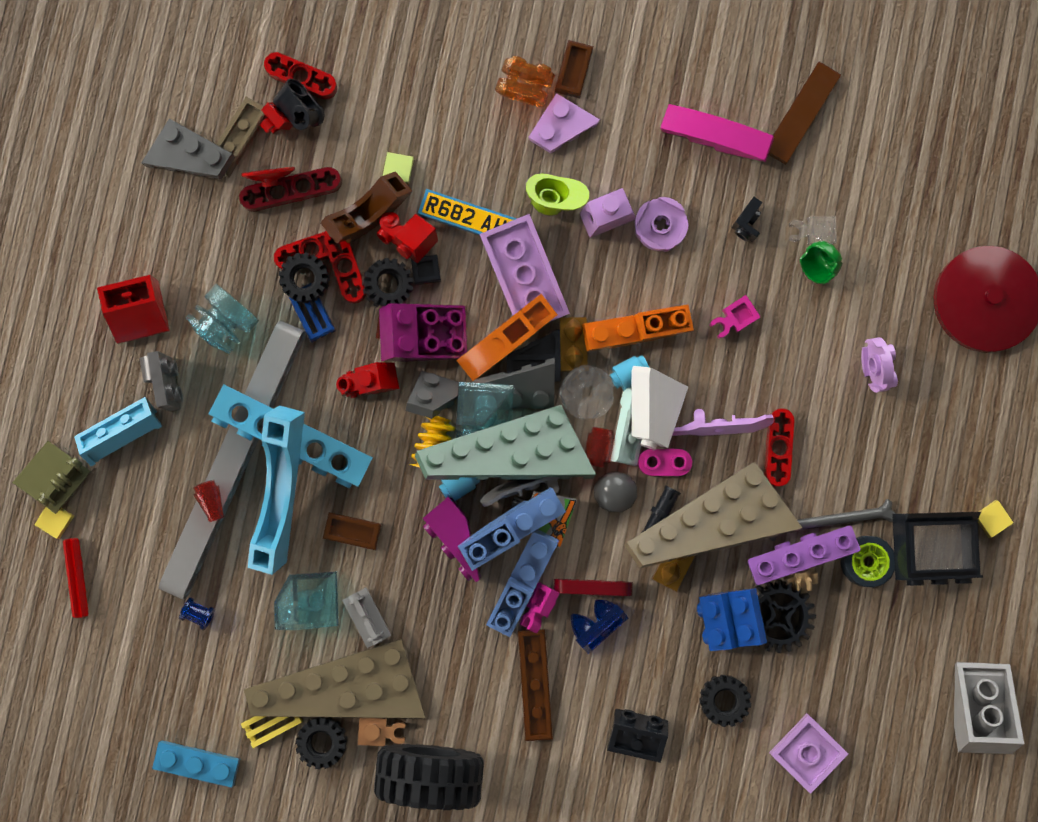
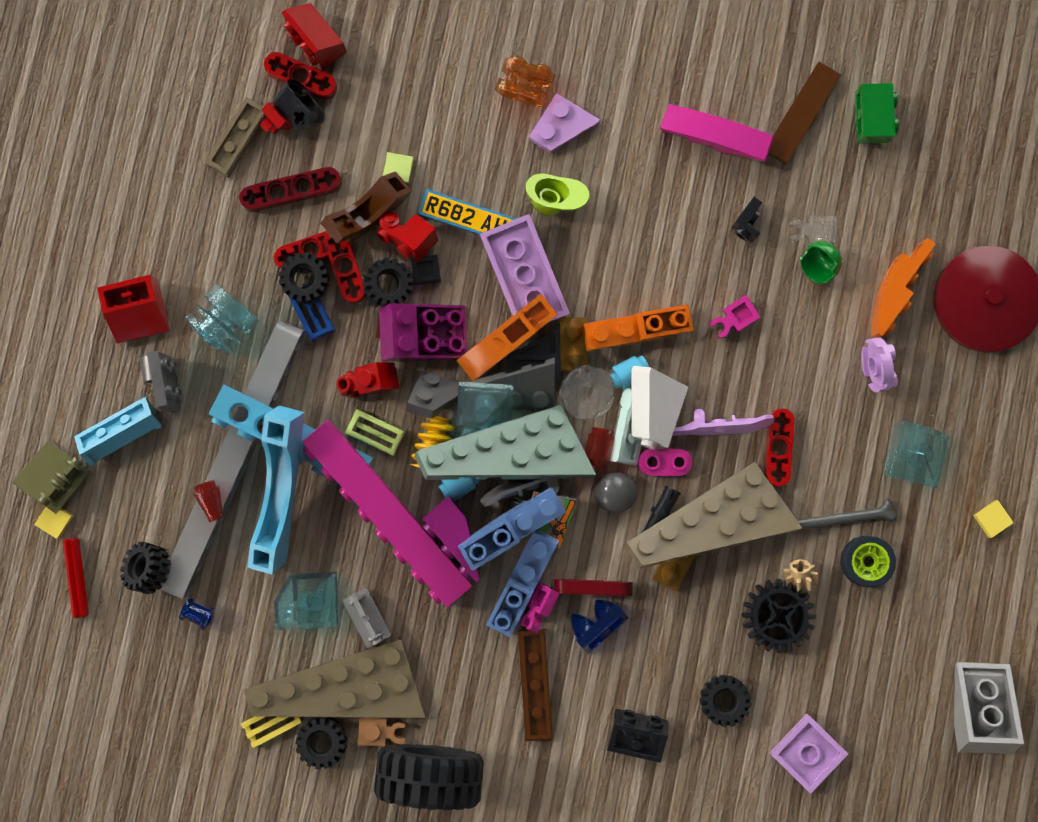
dark grey wing [141,119,235,180] -> none
dark azure plate [152,740,240,788] -> none
red dish [241,167,295,187] -> none
reddish brown tile [323,512,382,550] -> none
reddish brown tile [555,40,594,99] -> none
lavender torso [580,188,636,238] -> none
lavender plate [635,197,689,252] -> none
blue plate [697,588,767,651] -> none
medium lavender bracket [748,526,860,585] -> none
window [892,512,983,586] -> none
none -> black tyre [120,542,171,594]
none -> red slope [281,3,347,71]
none -> dark pink brick [302,418,472,608]
none -> yellowish green tile [345,409,406,456]
none -> green brick [855,83,899,144]
none -> orange slope [872,238,936,338]
none -> clear light blue slope [883,421,949,488]

